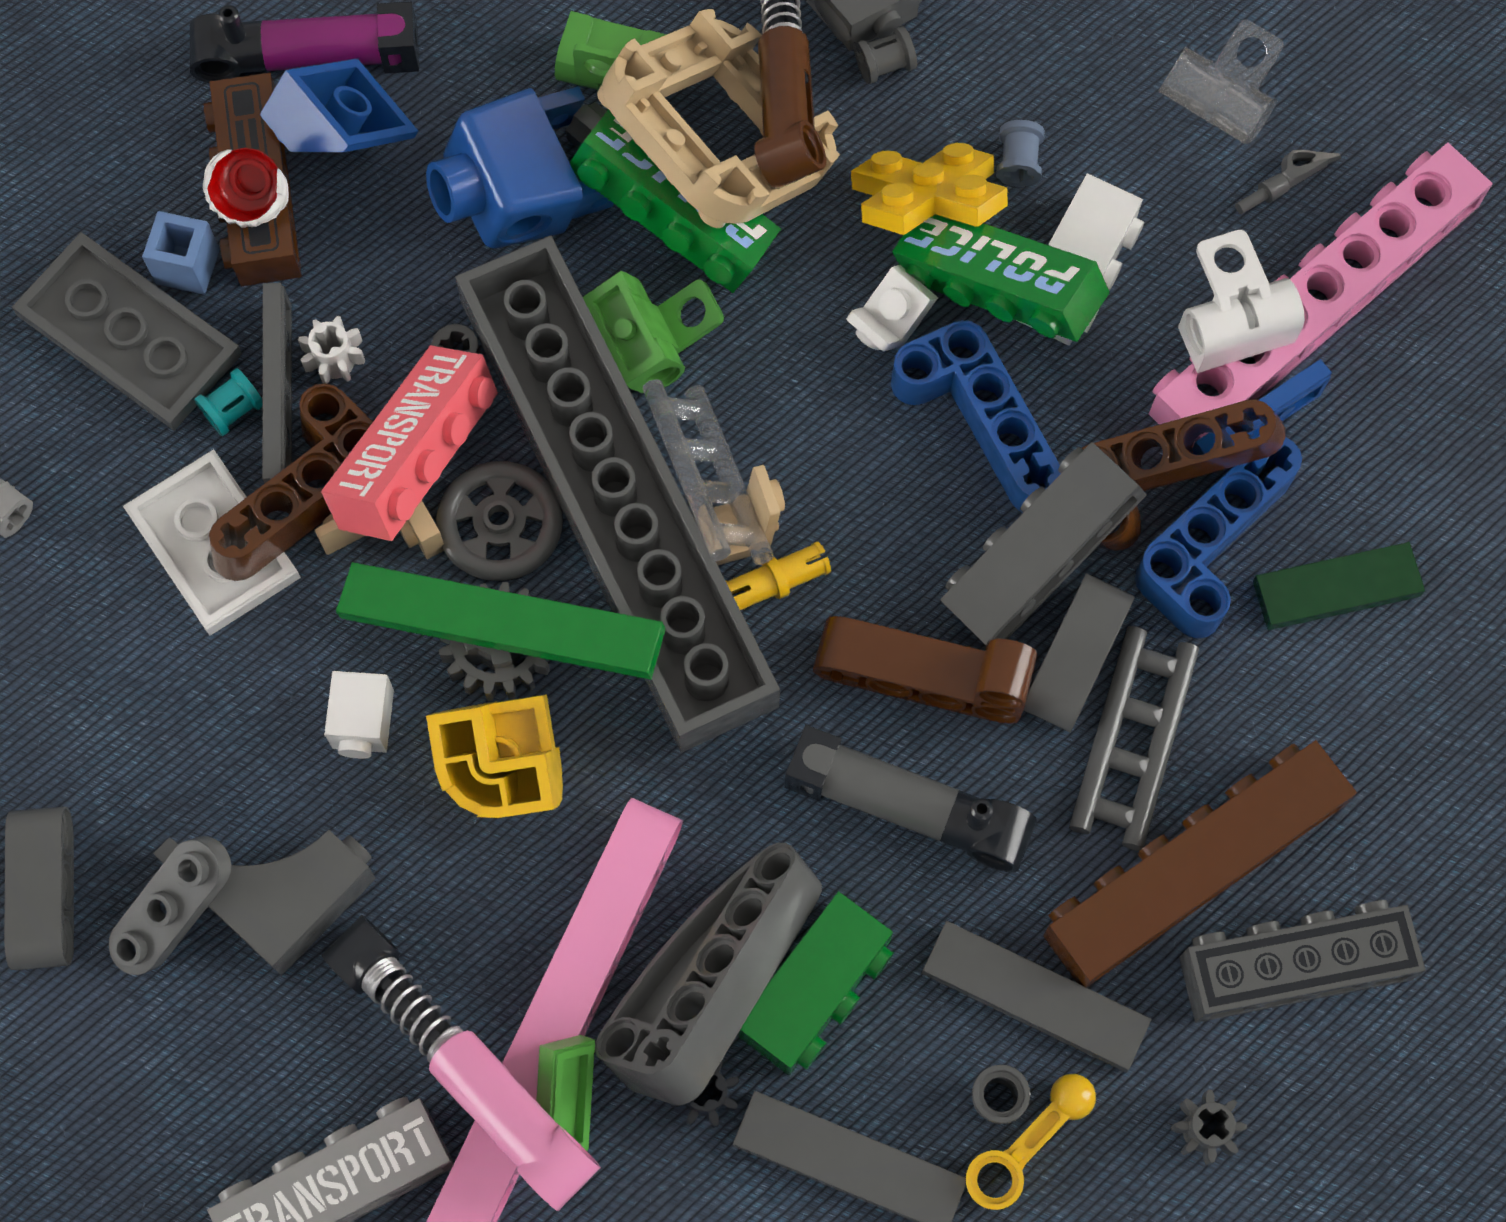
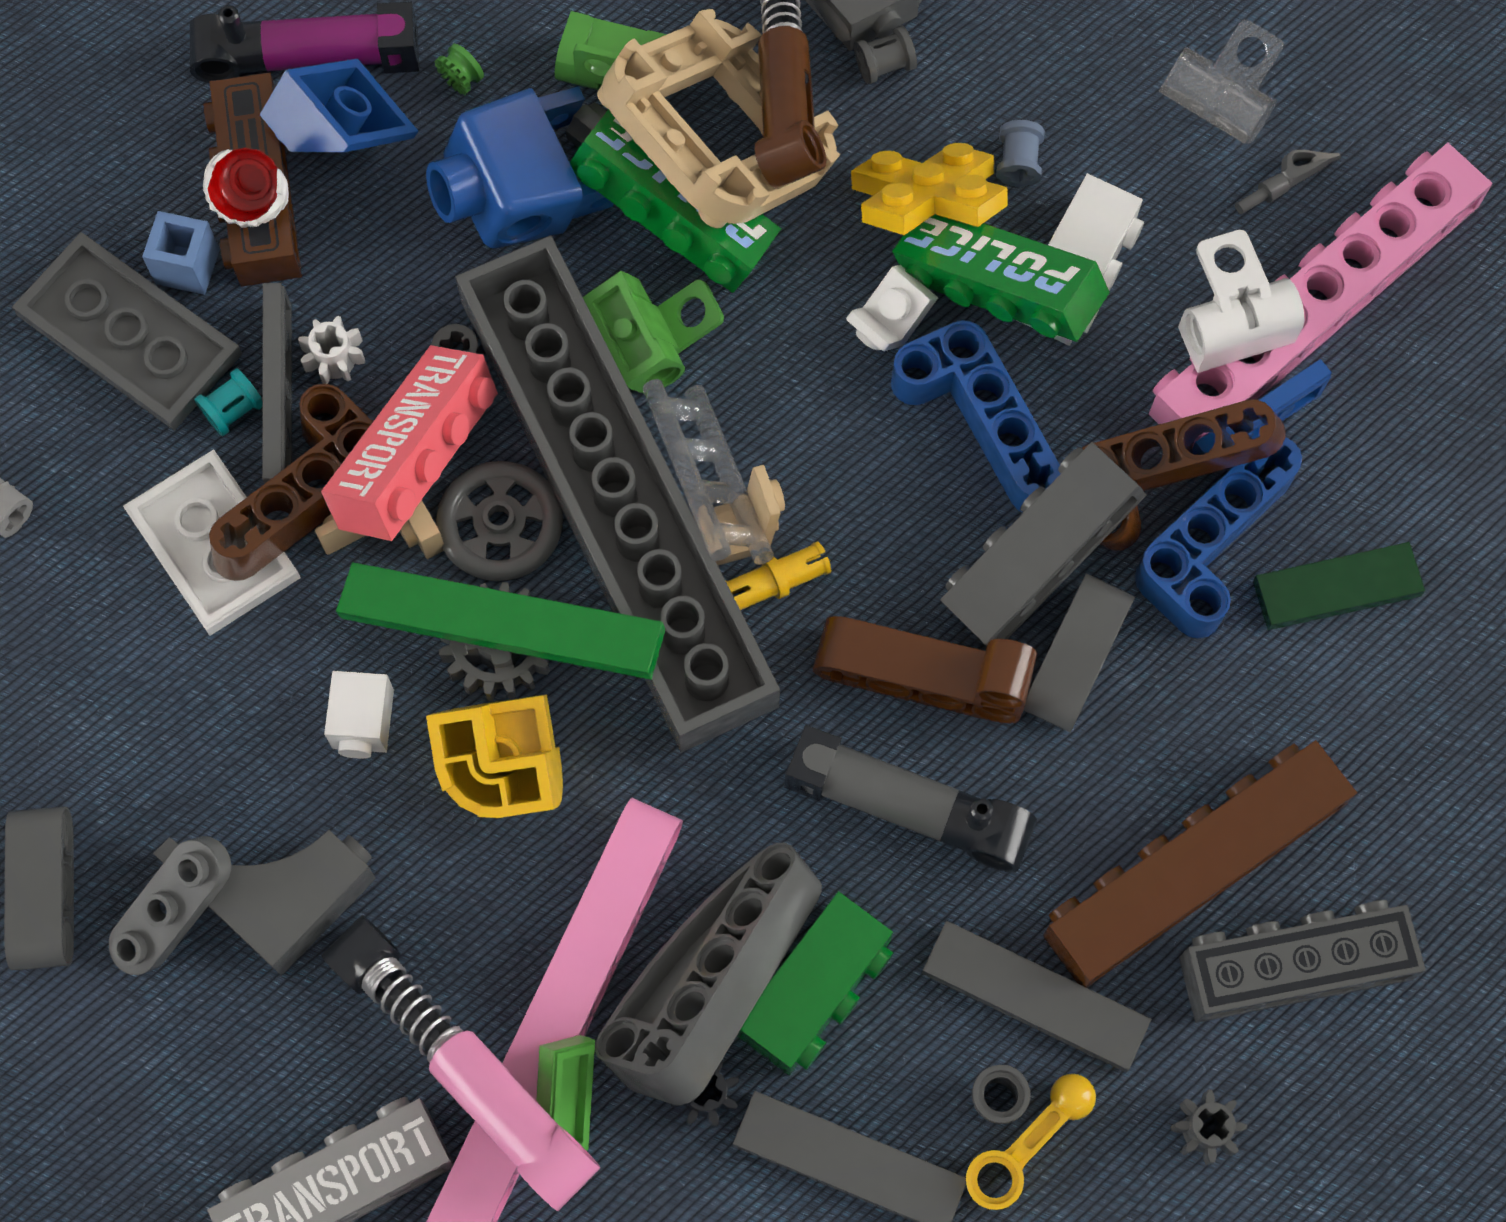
dark grey bar [1069,626,1199,851] -> none
none -> bright green bush [434,43,484,95]

